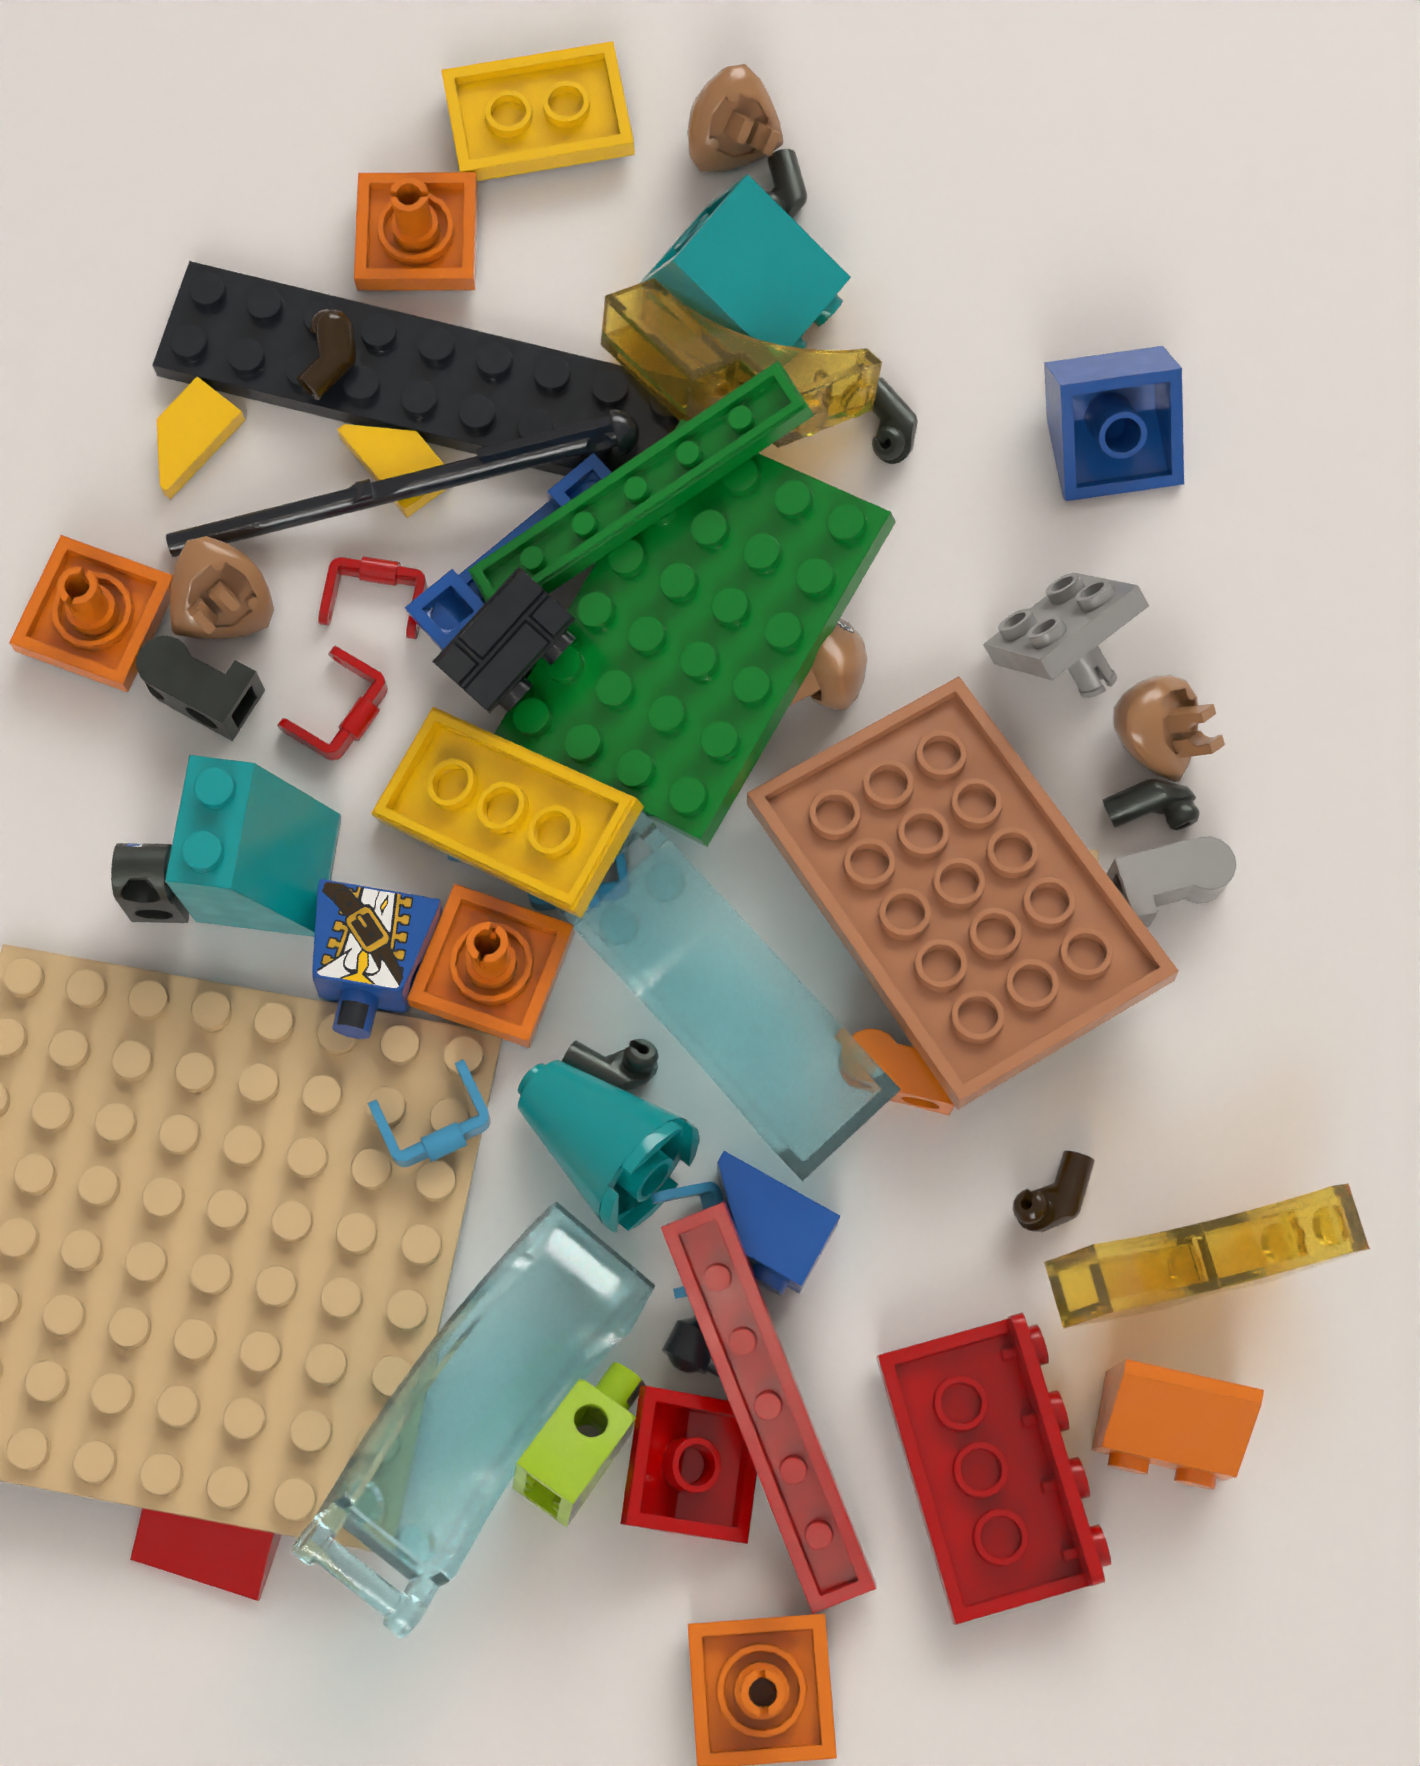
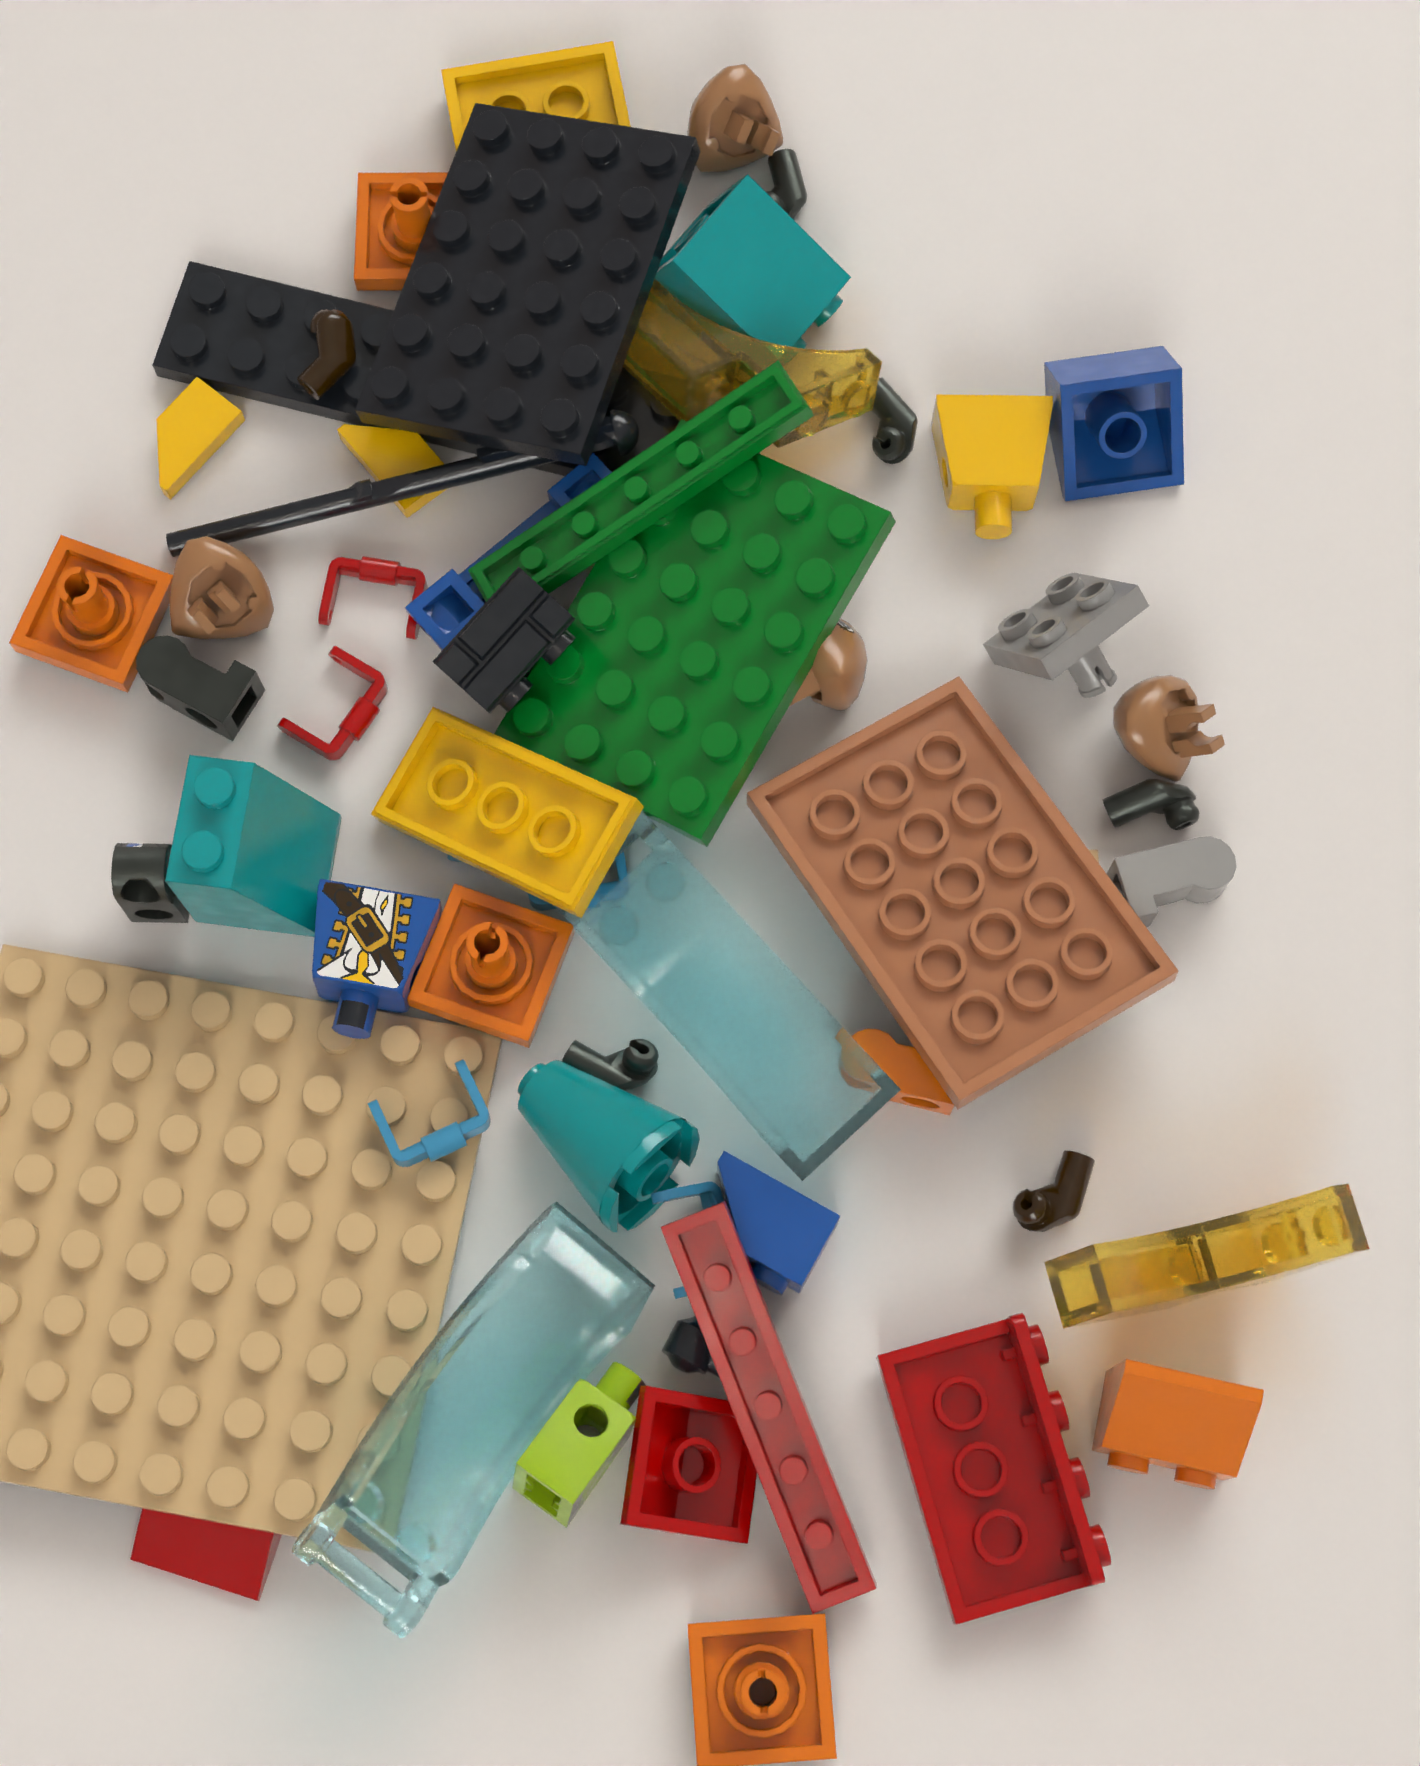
none -> black plate [355,103,701,466]
none -> yellow torso [931,394,1053,539]

